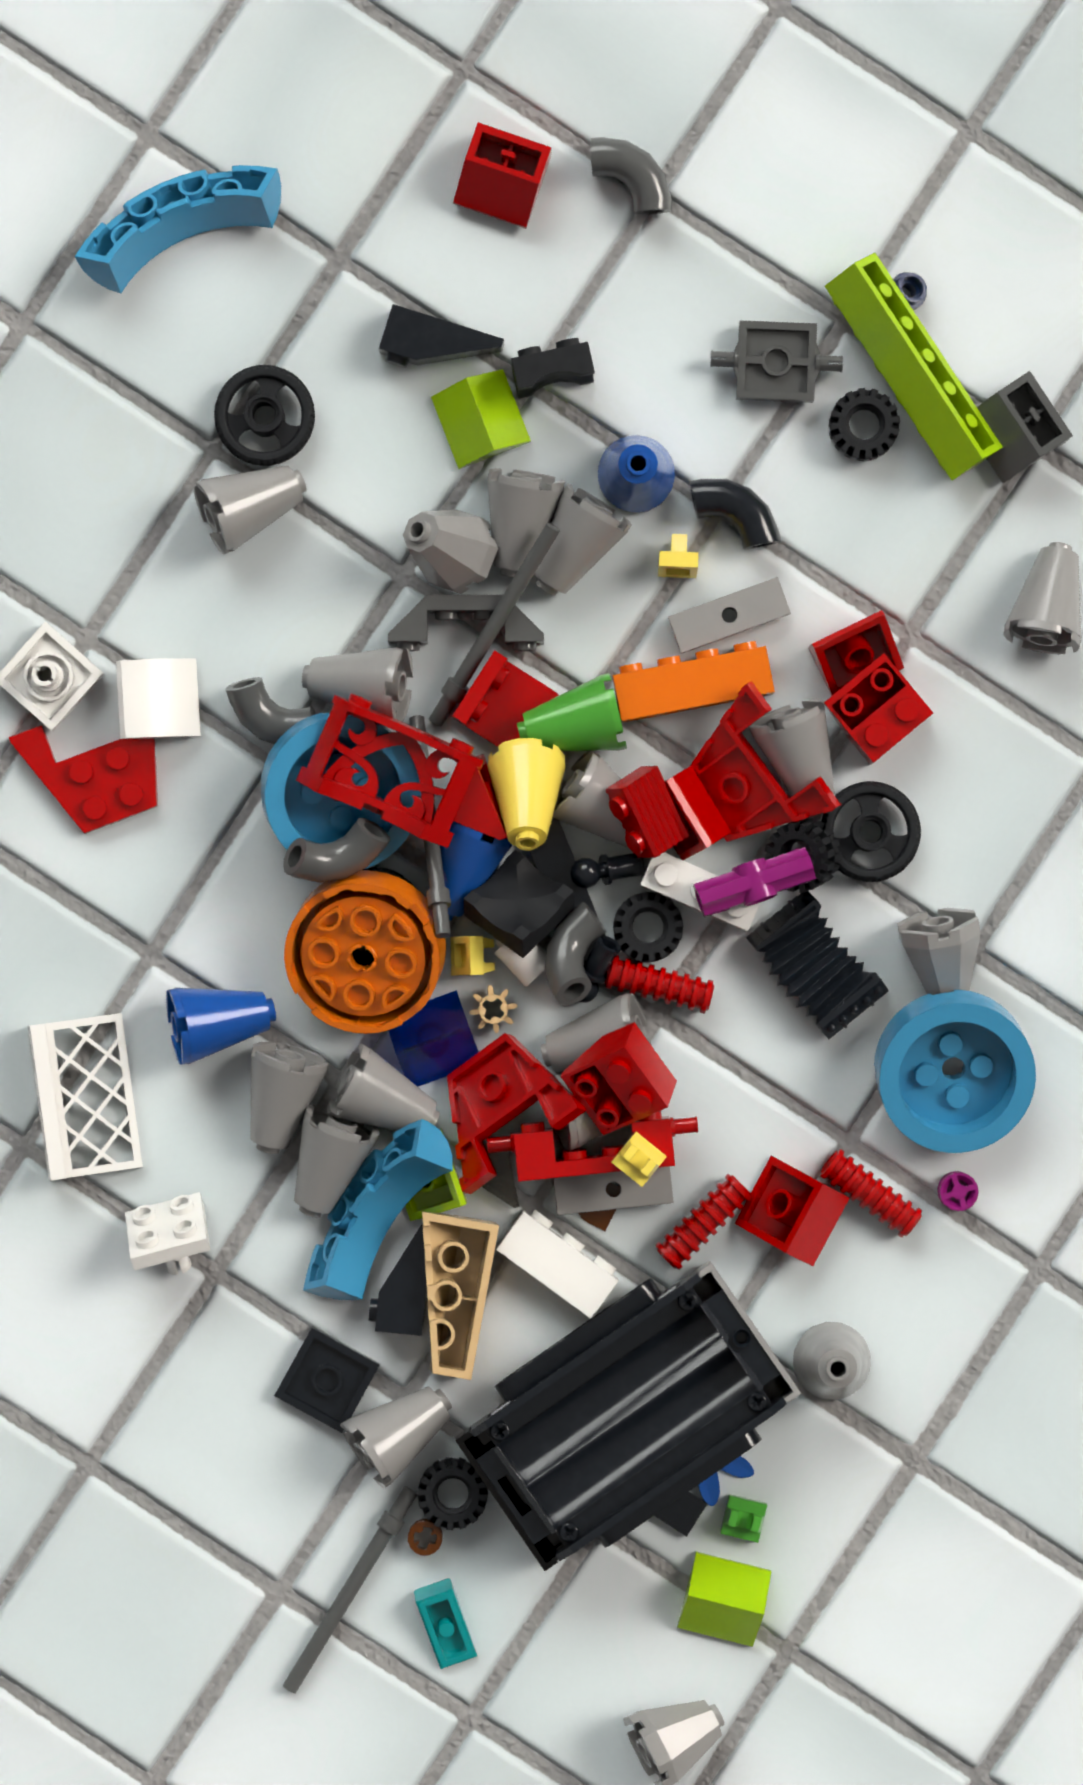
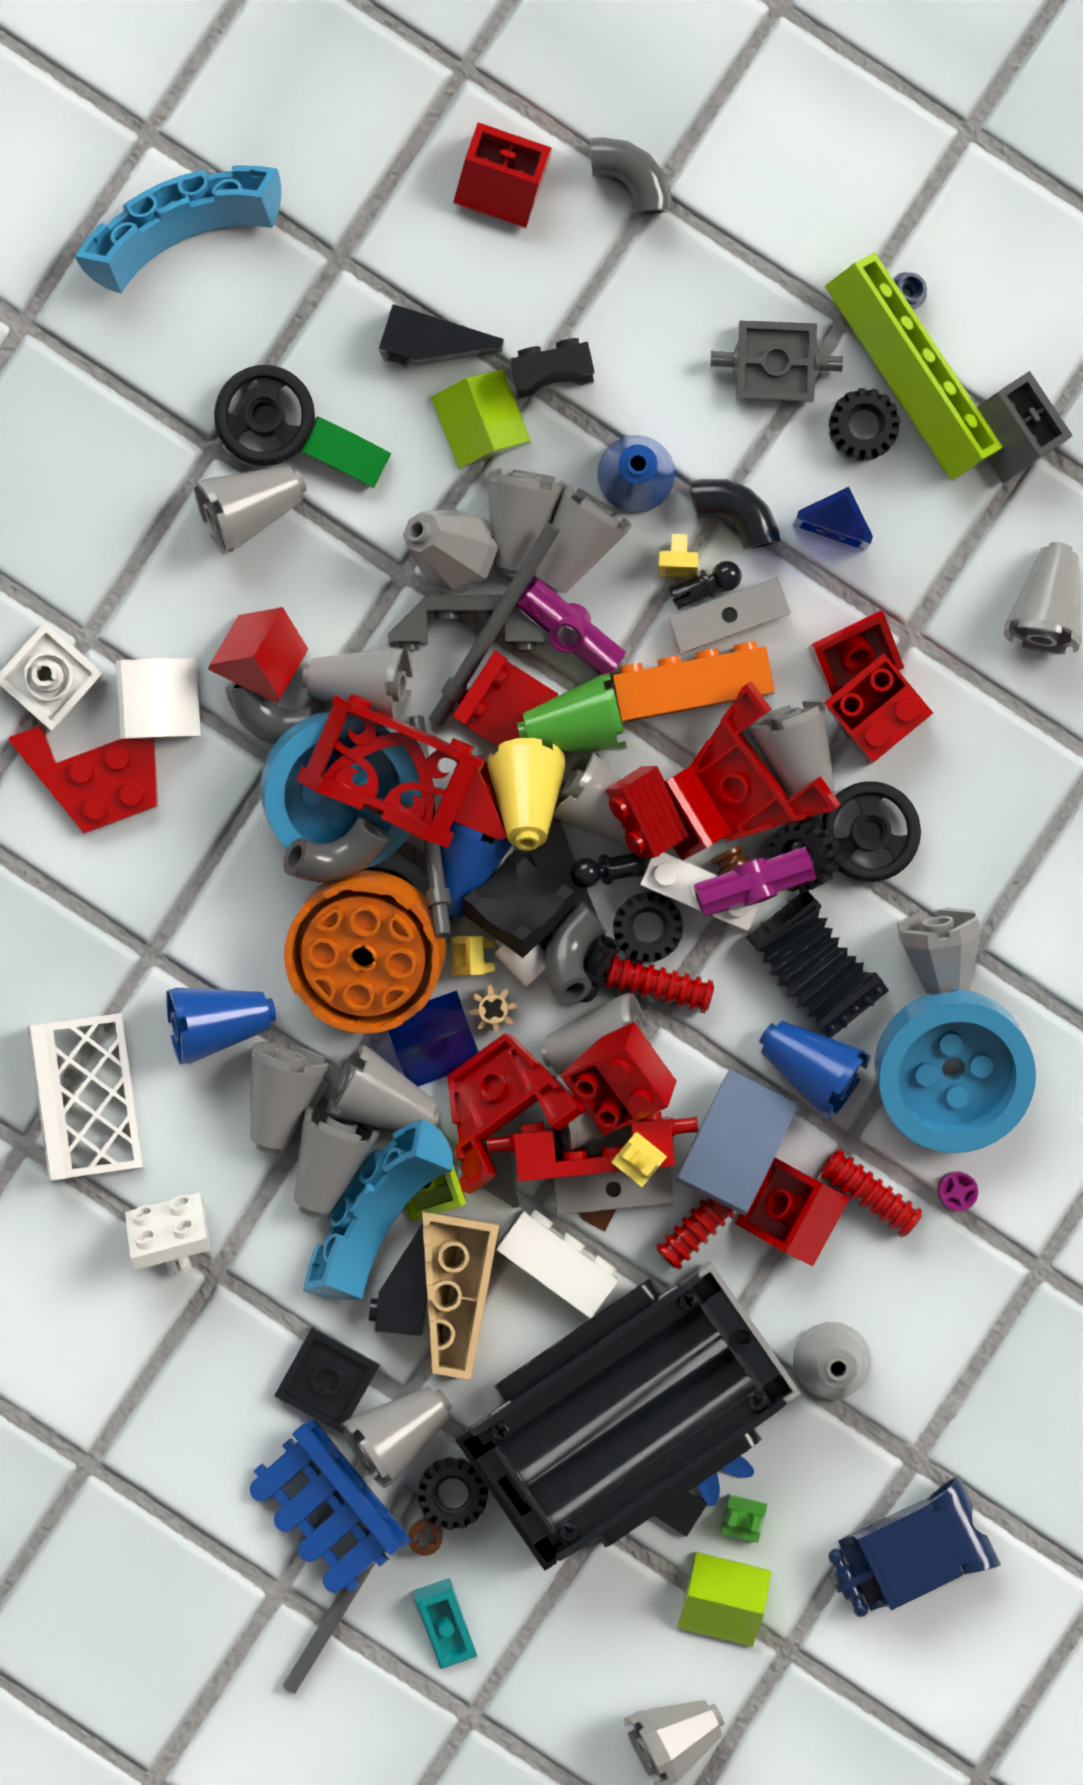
none -> red slope [208,607,308,703]
none -> blue fence [250,1420,413,1593]
none -> green slope [301,416,391,488]
none -> magenta piece [515,578,626,675]
none -> black pin [668,561,742,610]
none -> sand blue slope [675,1069,799,1216]
none -> reddish brown bush [711,844,750,876]
none -> blue cone [759,1021,871,1120]
none -> clear blue slope [792,486,873,551]
none -> dark blue piece [828,1476,1001,1617]

